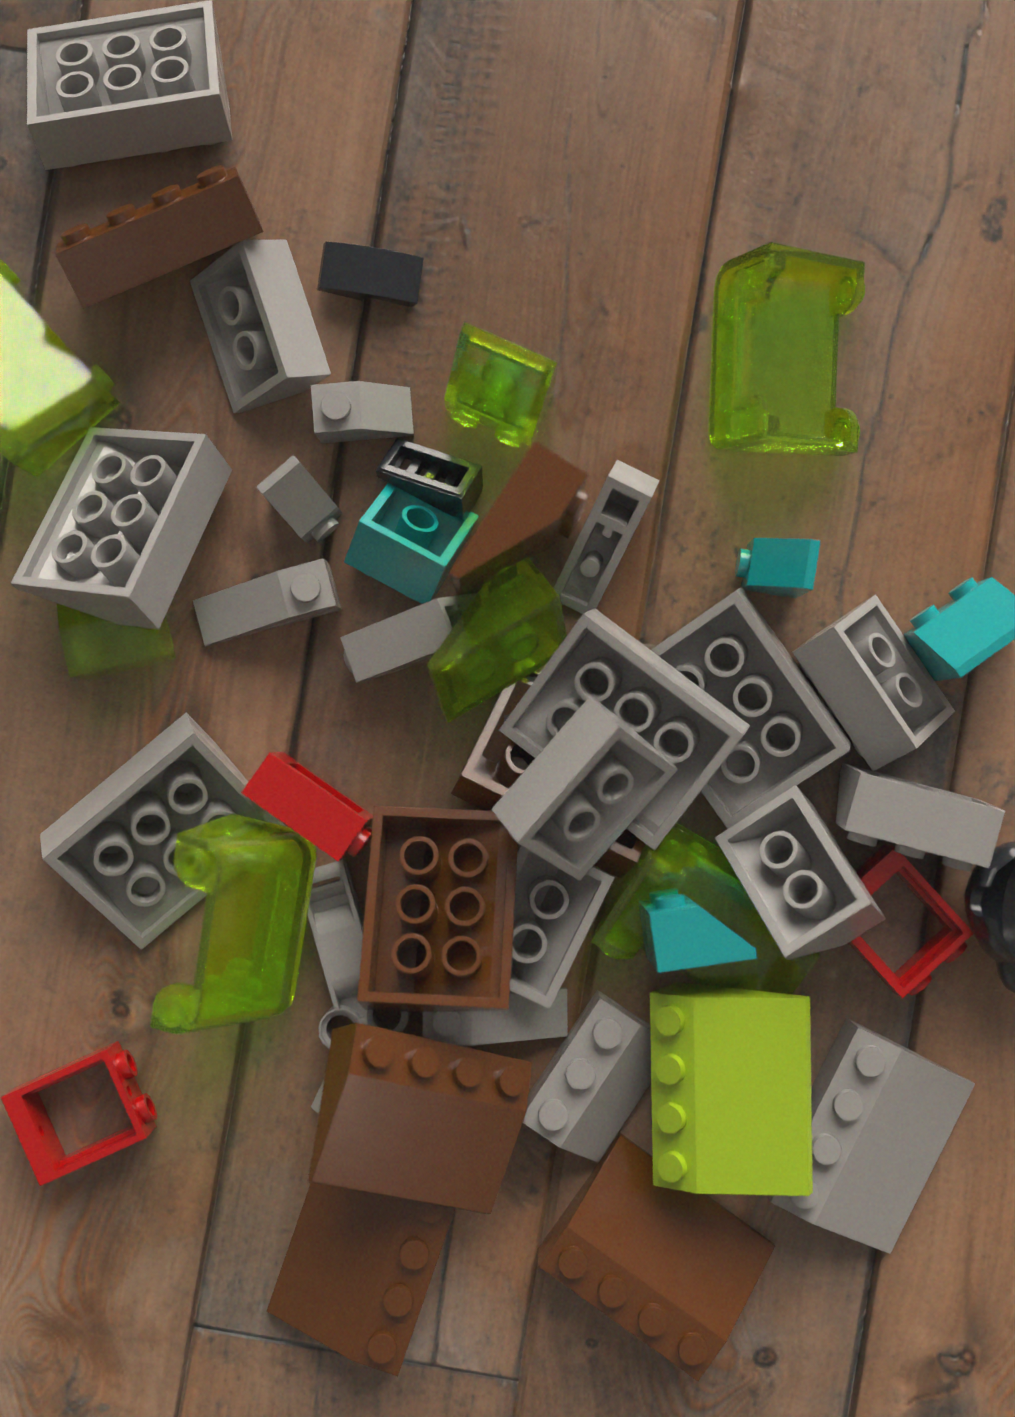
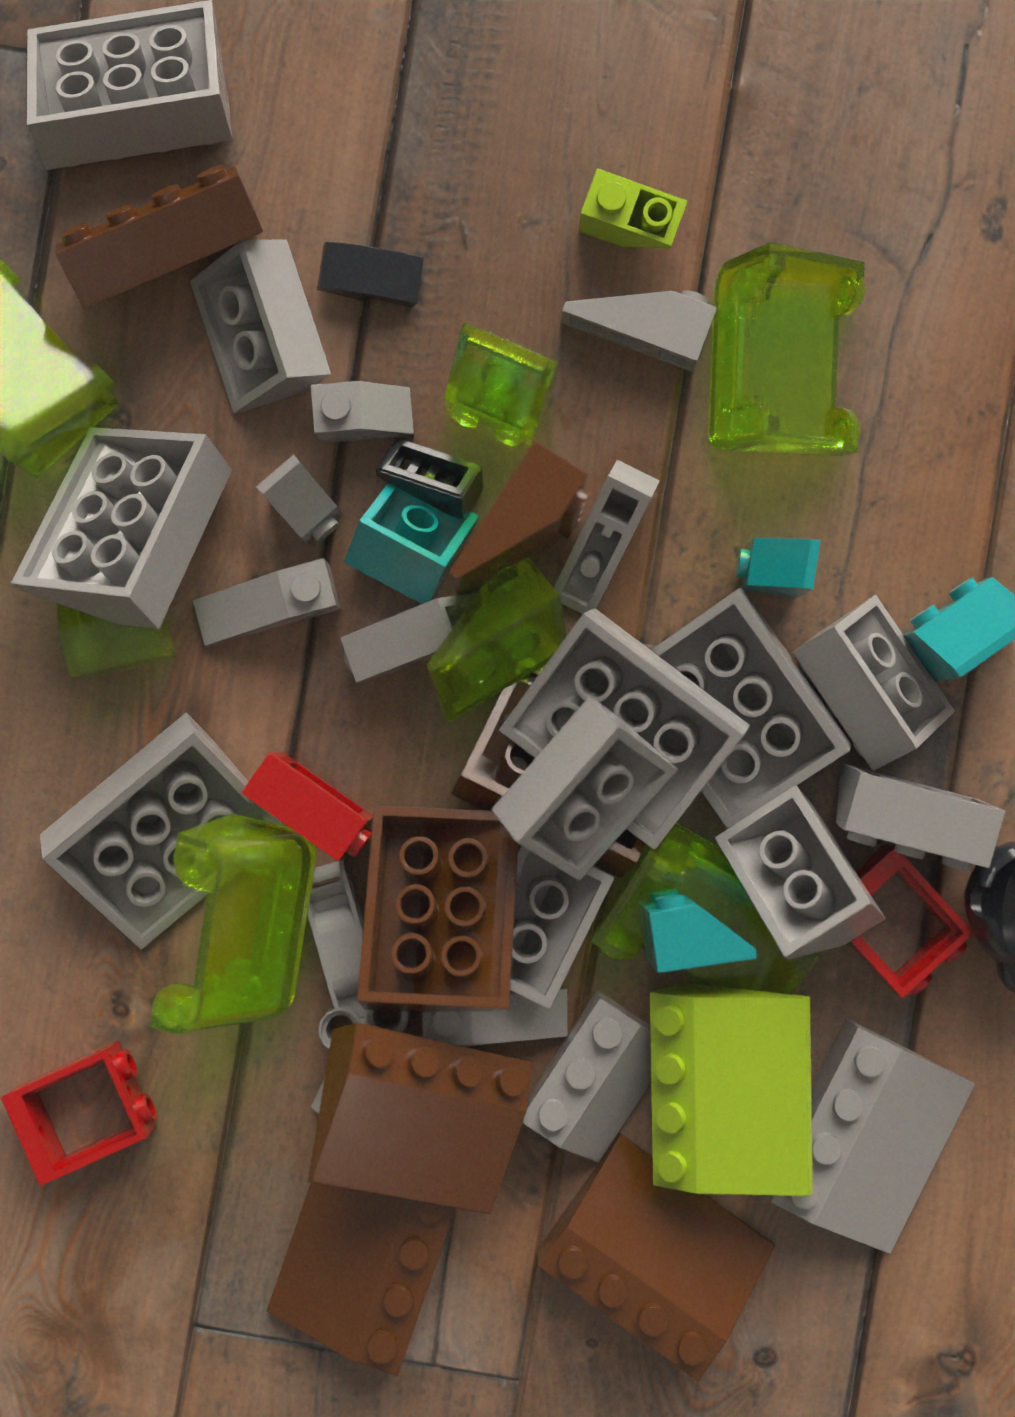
none -> light grey slope [561,290,717,372]
none -> lime slope [578,168,688,249]

